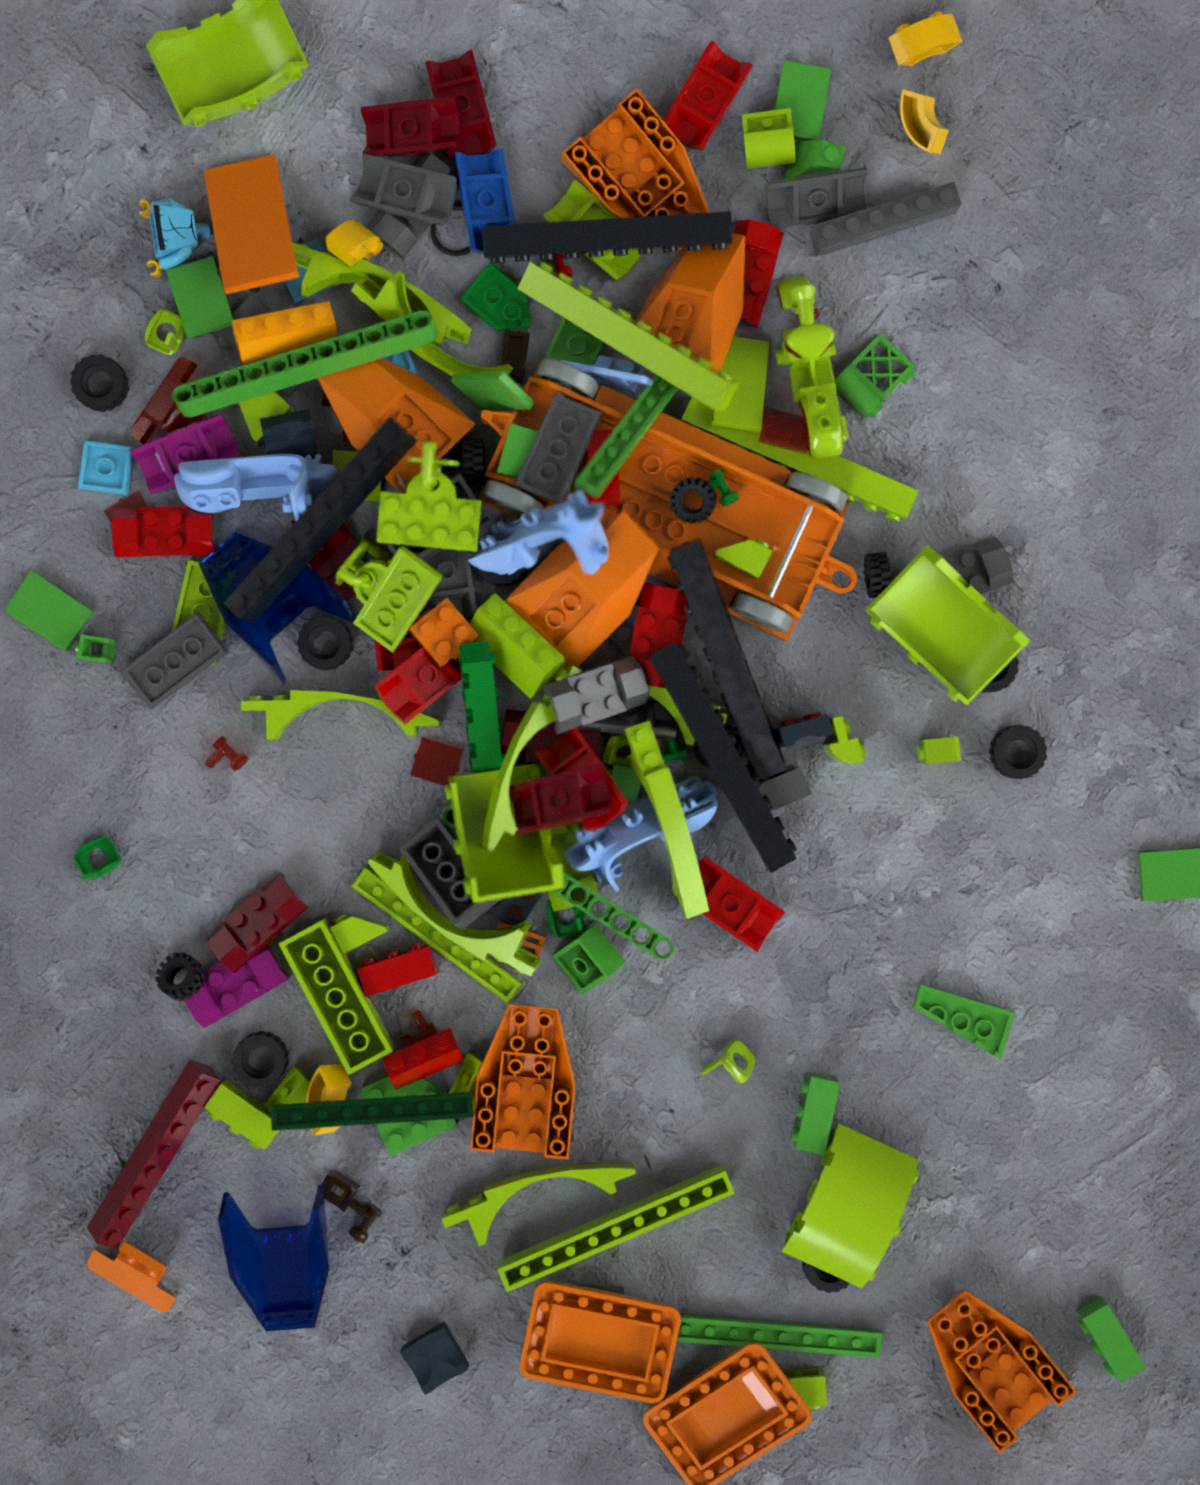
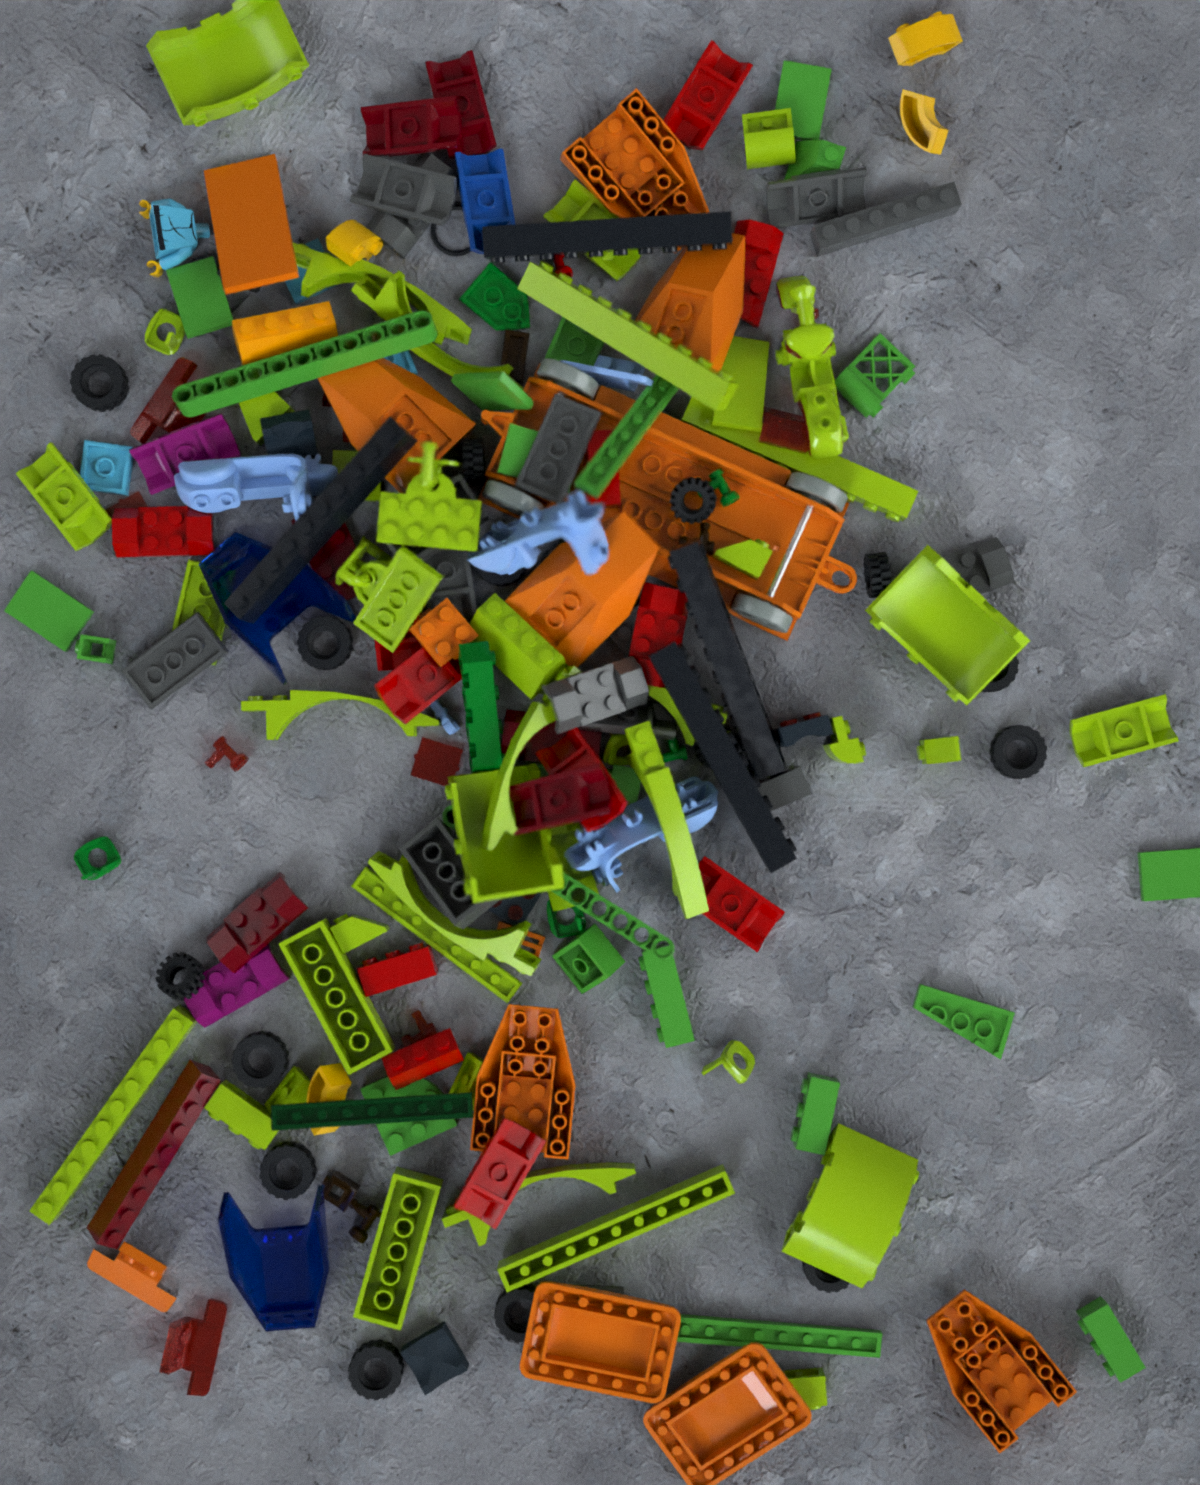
none -> lime piece [16,442,112,551]
none -> lime brick [29,1004,197,1225]
none -> clear red plate [159,1298,227,1396]
none -> black tyre [259,1141,317,1200]
none -> black tyre [348,1340,404,1400]
none -> lime brick [353,1166,444,1331]
none -> light blue piece [428,699,460,735]
none -> red piece [453,1118,546,1230]
none -> black tyre [494,1284,536,1343]
none -> bright green brick [638,943,695,1048]
none -> dark brown piece [678,523,714,556]
none -> lime piece [1069,694,1179,767]

